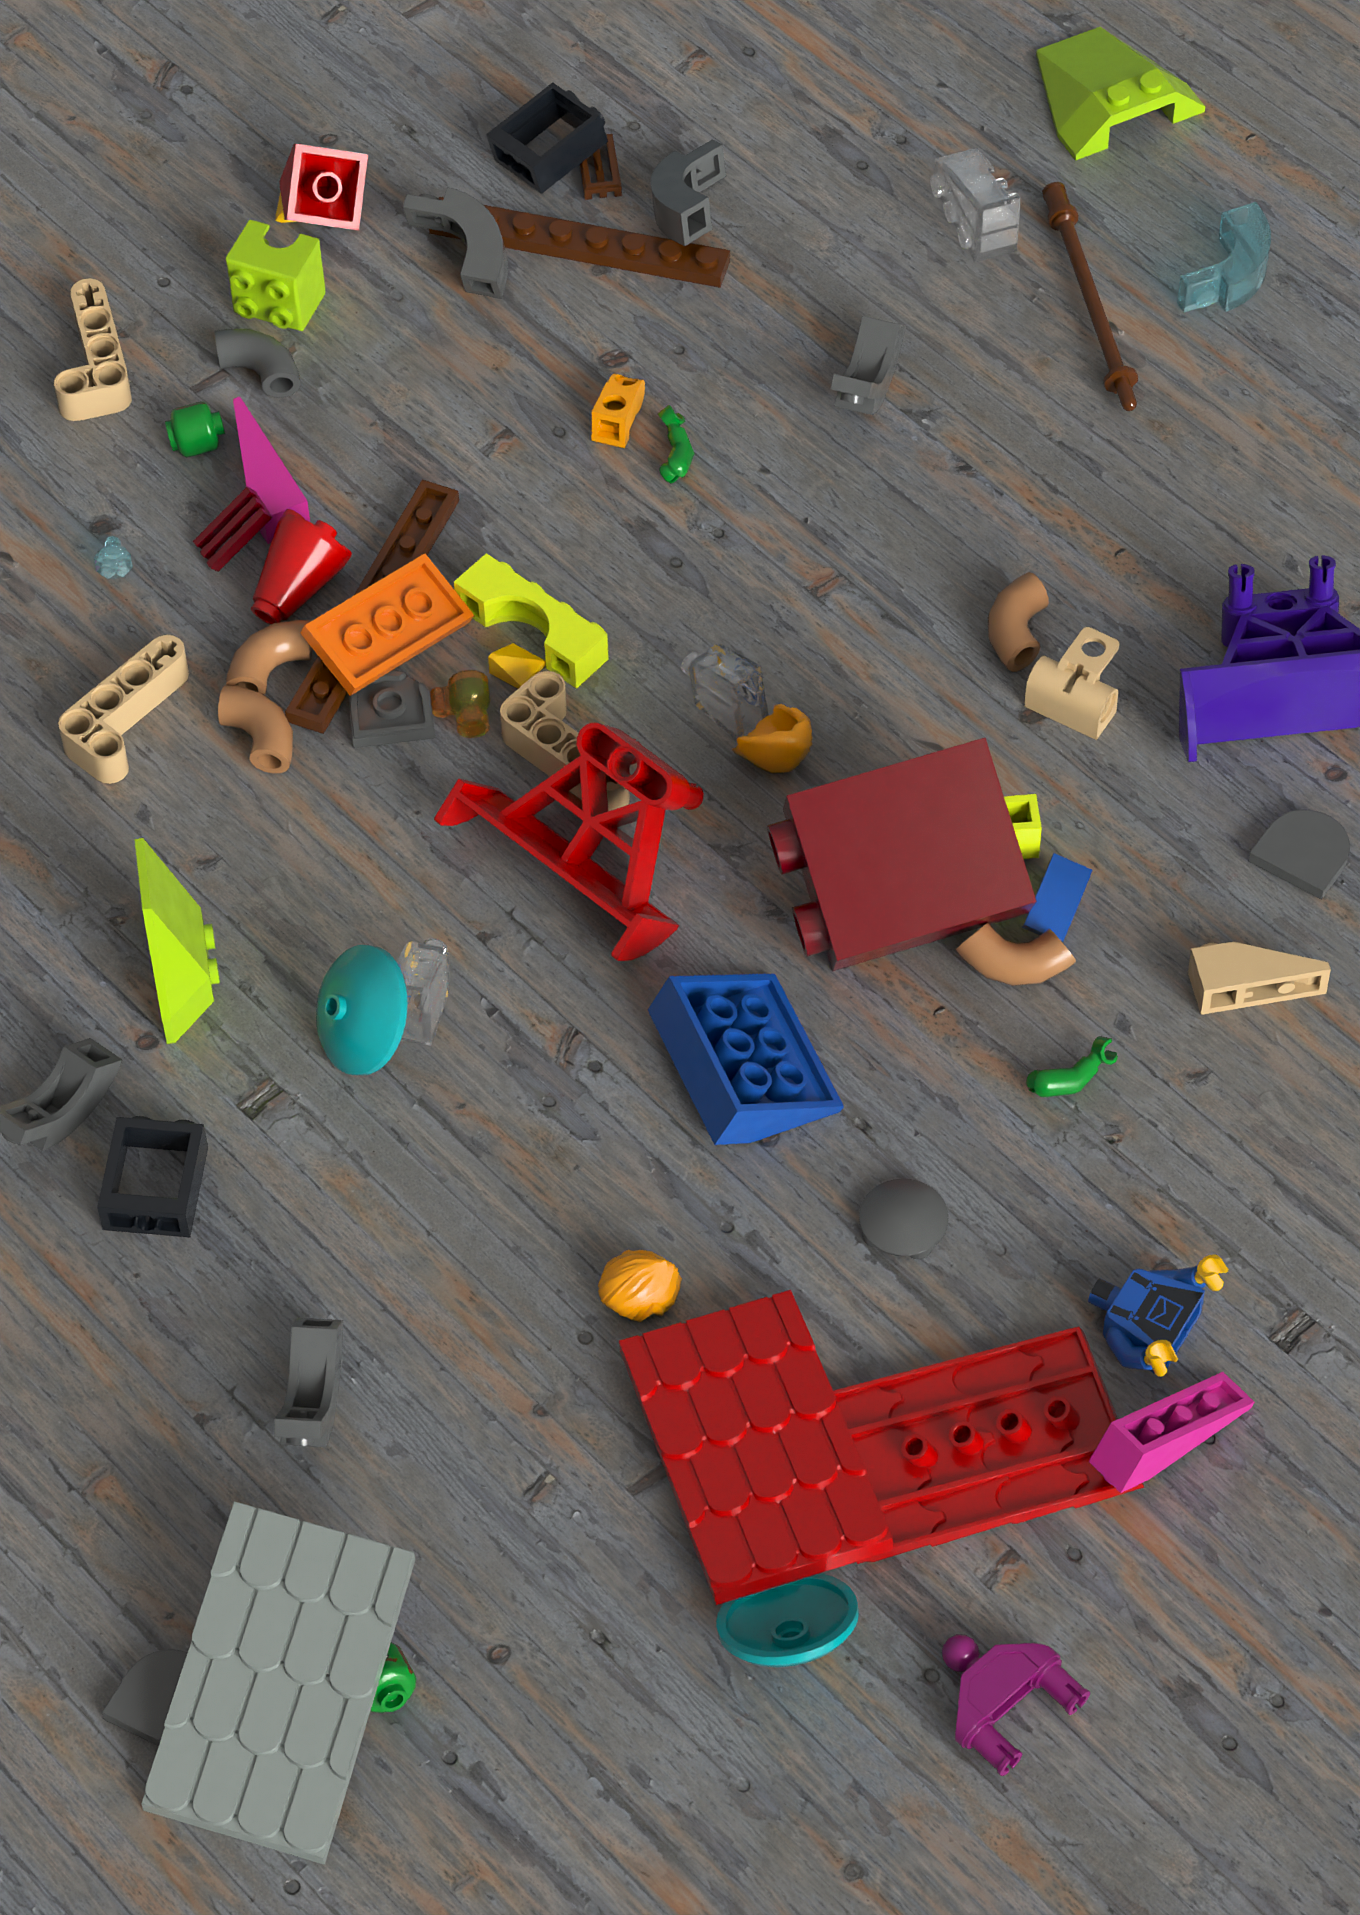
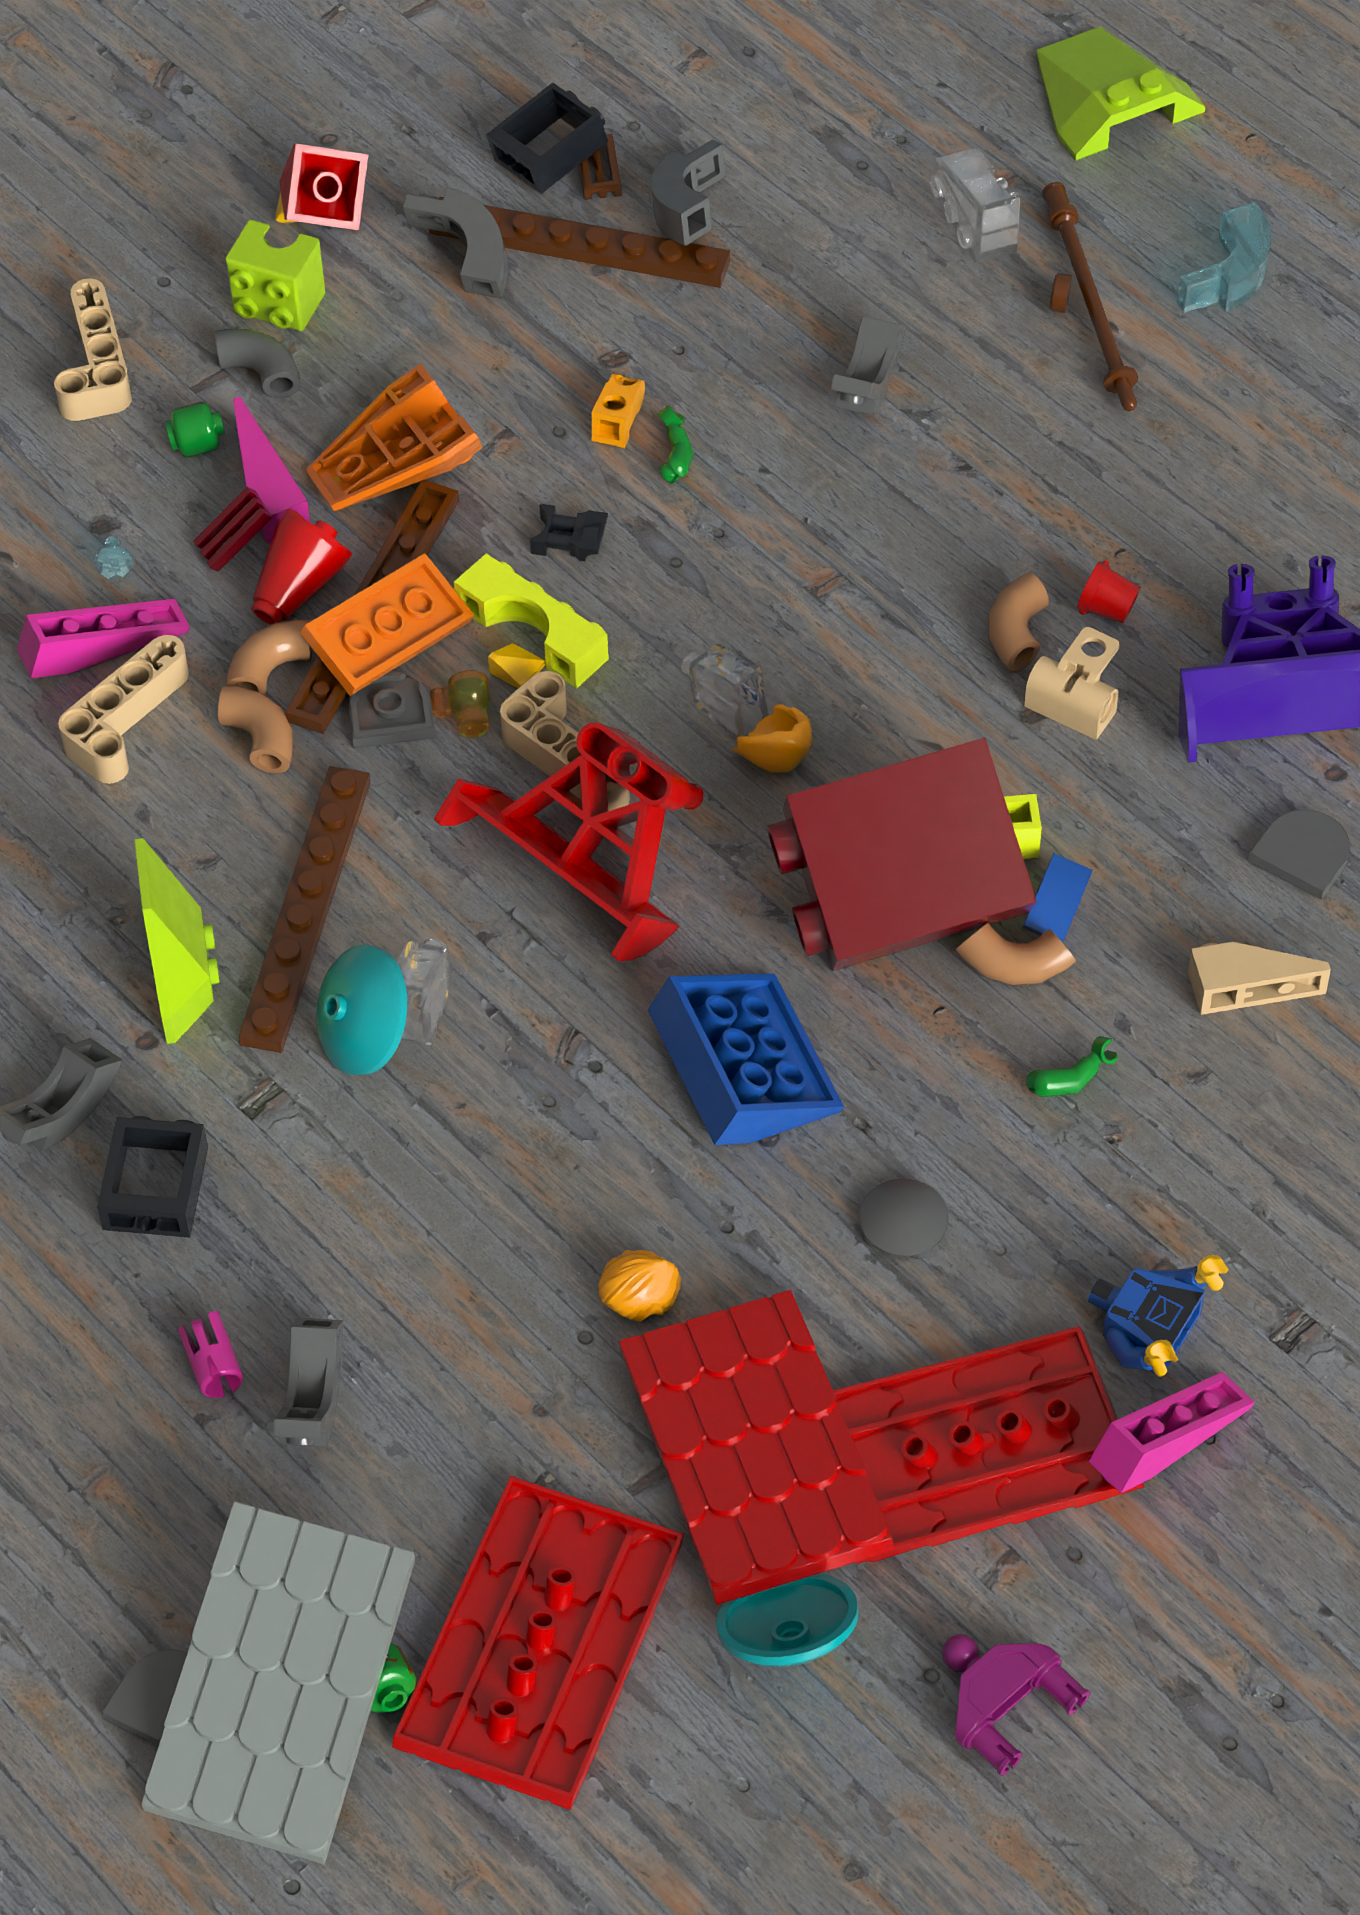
none -> dark pink slope [17,599,190,678]
none -> dark pink arm [177,1311,243,1398]
none -> reddish brown plate [239,766,371,1053]
none -> orange wedge [305,363,483,511]
none -> red piece [392,1476,684,1810]
none -> black piece [530,504,608,562]
none -> reddish brown tile [1050,273,1072,313]
none -> red piece [1076,560,1141,624]

